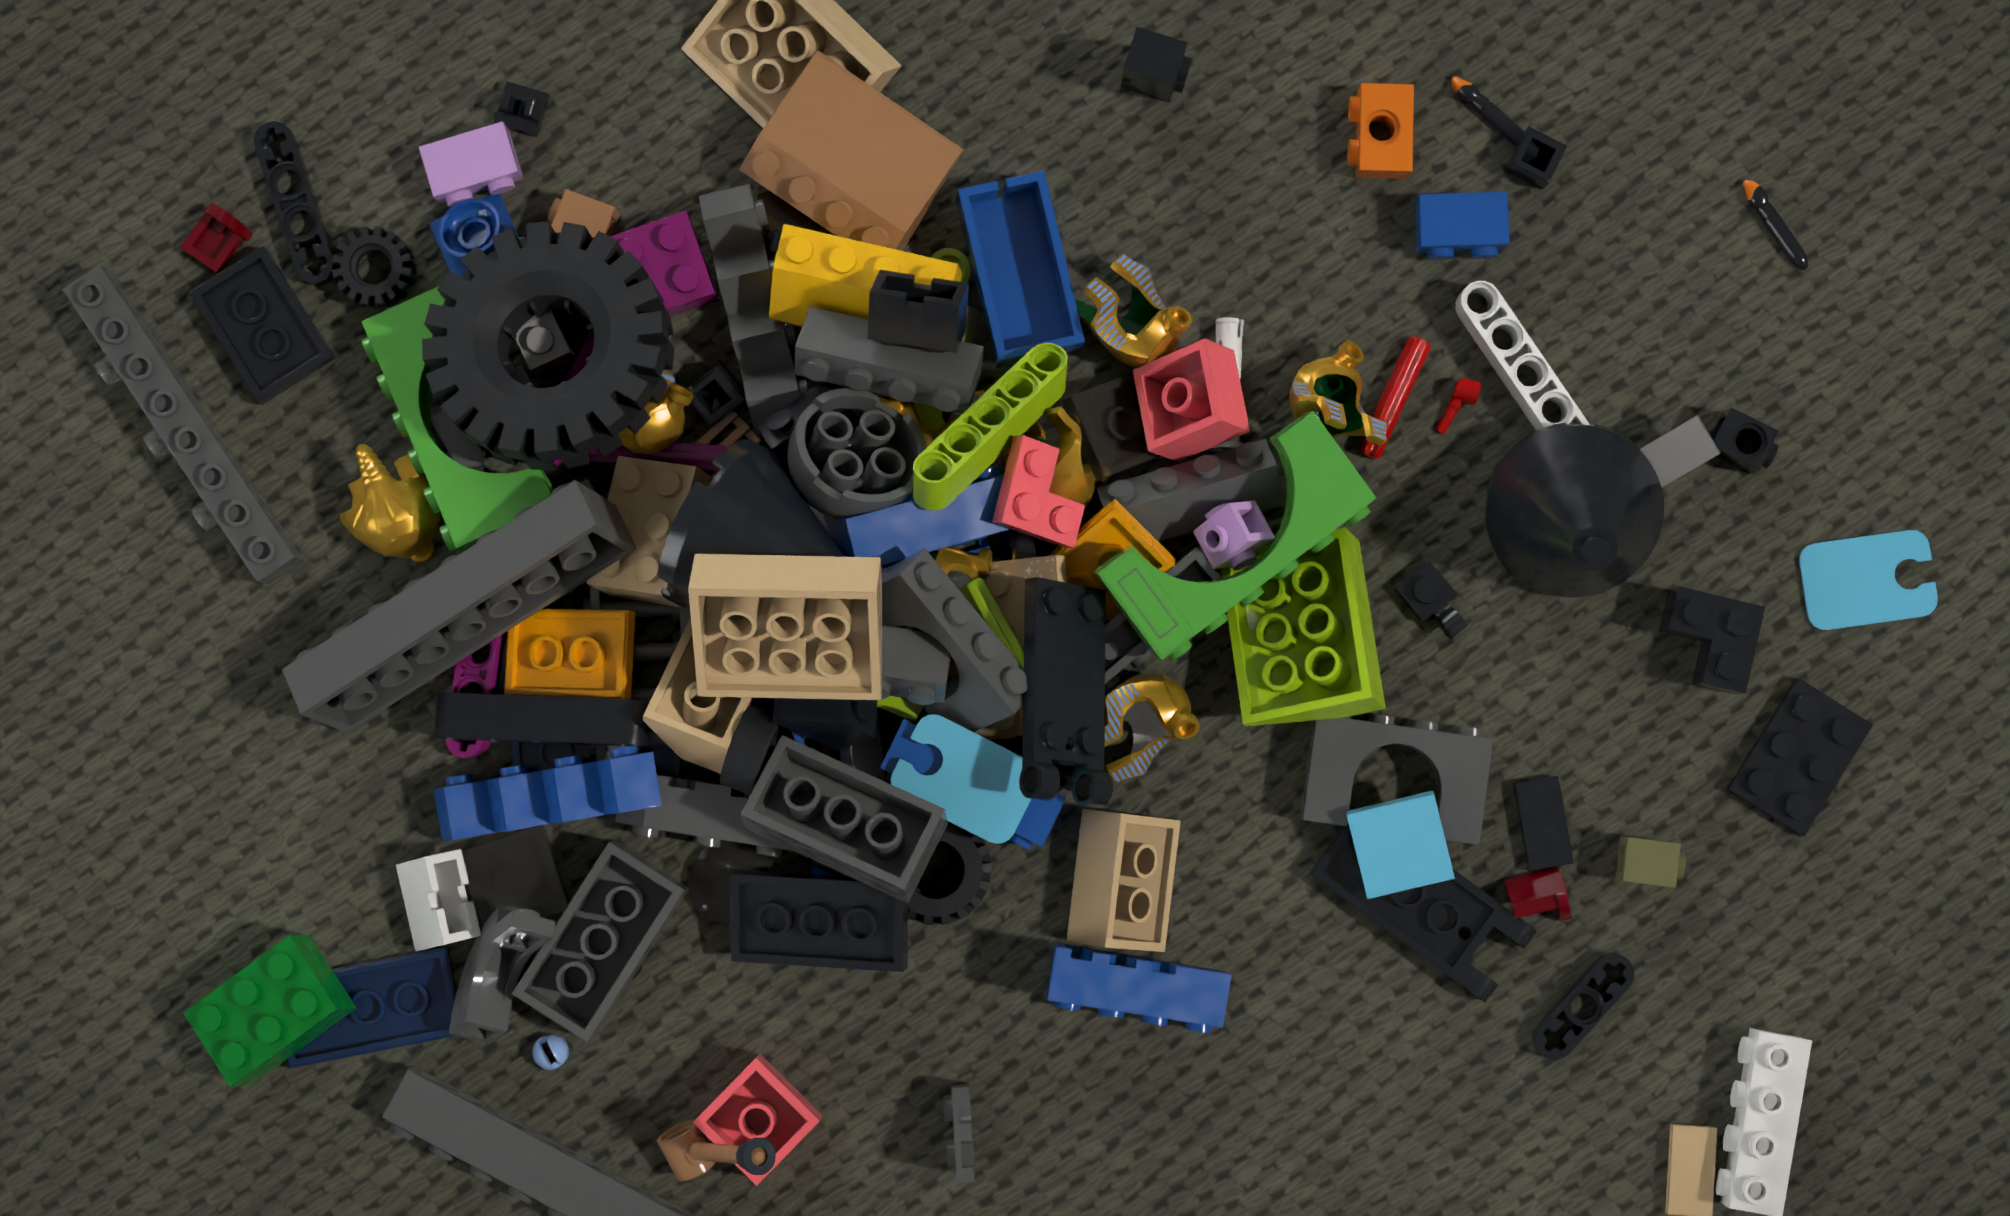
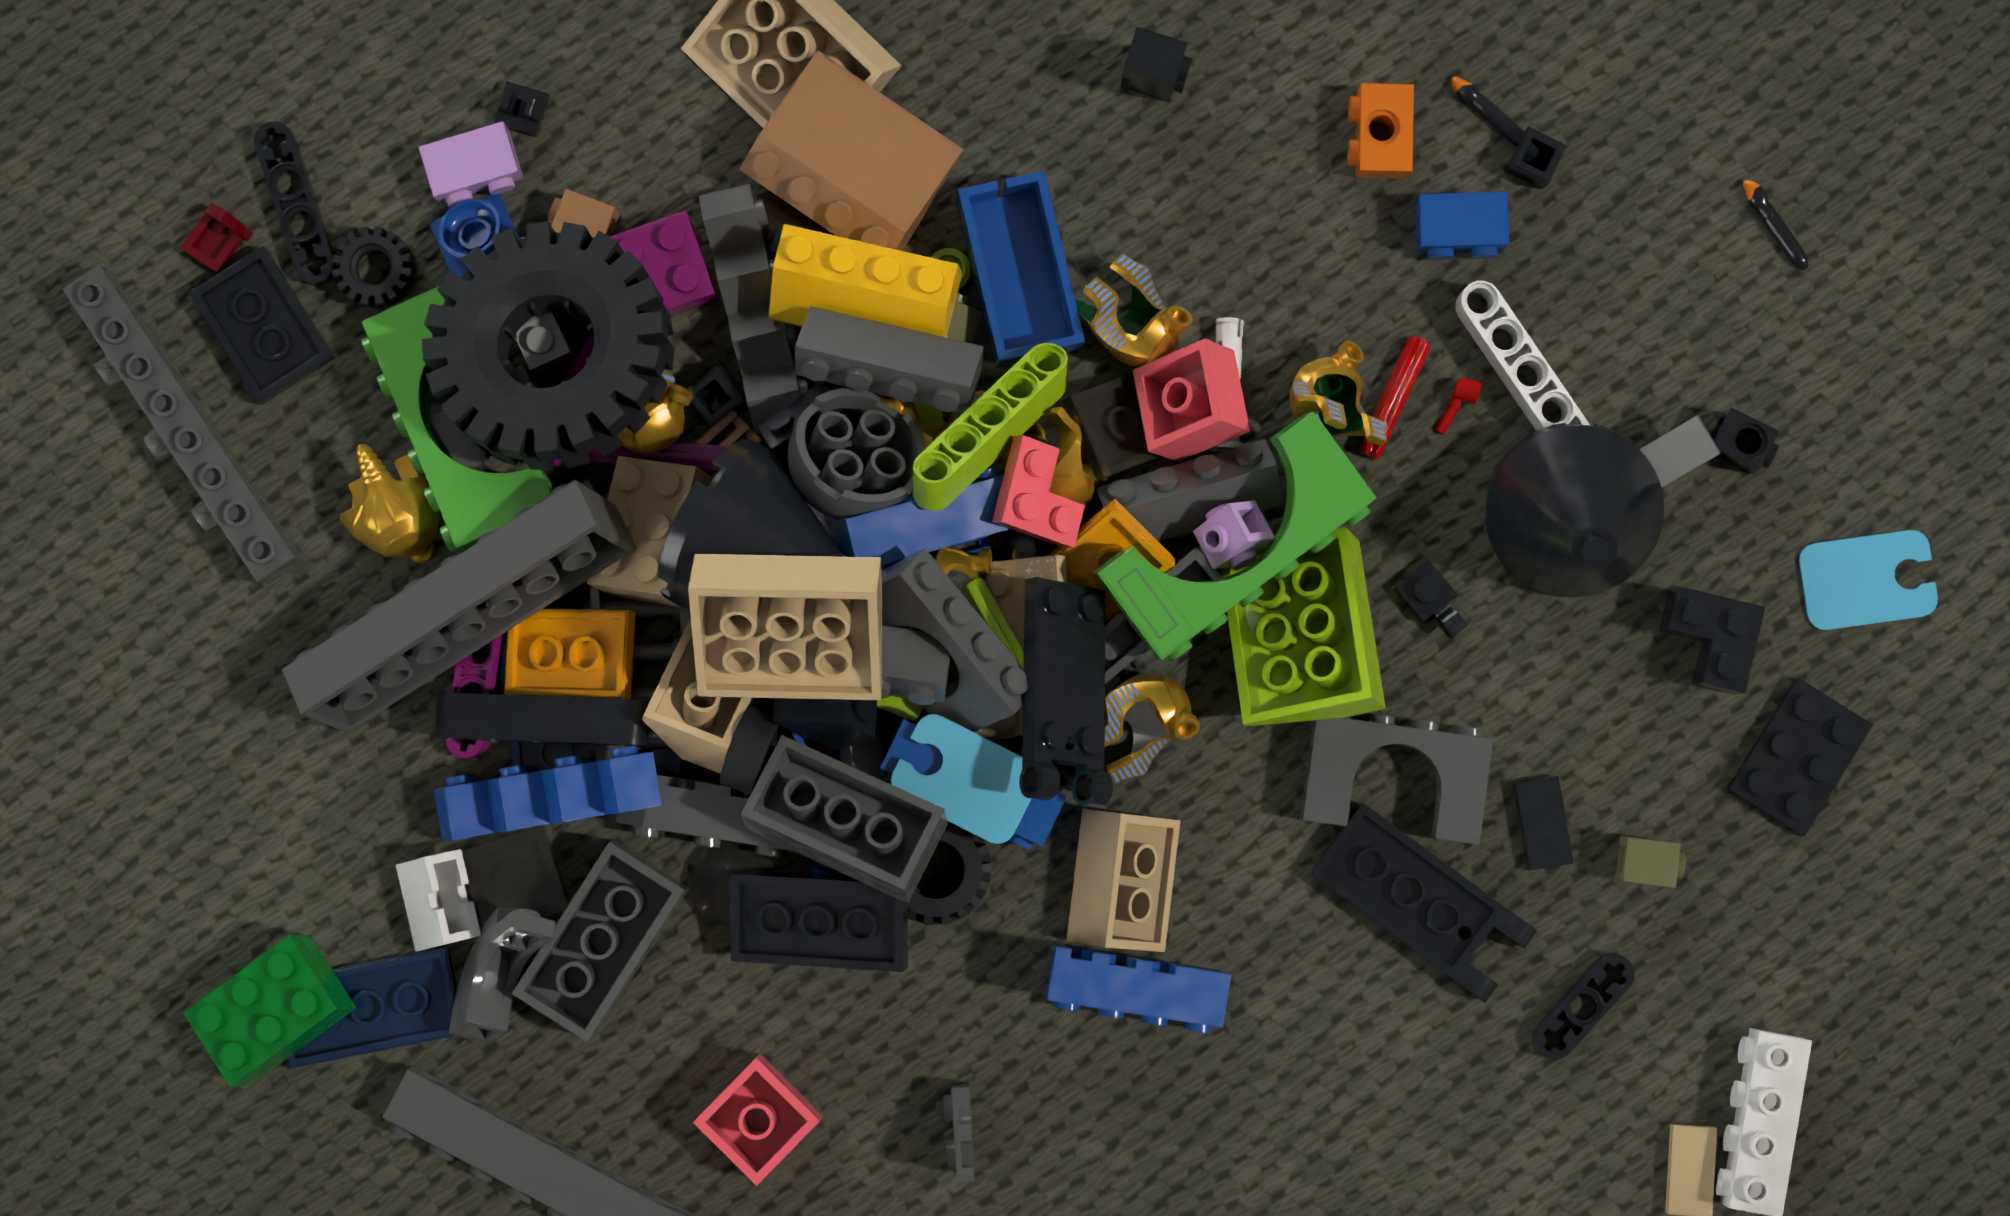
light blue hinge [532,1034,569,1070] -> none
medium nougat piece [657,1119,776,1182] -> none
black brick [868,270,969,353] -> none
medium azure tile [1346,791,1455,899] -> none
dark red tile [1503,866,1572,922] -> none

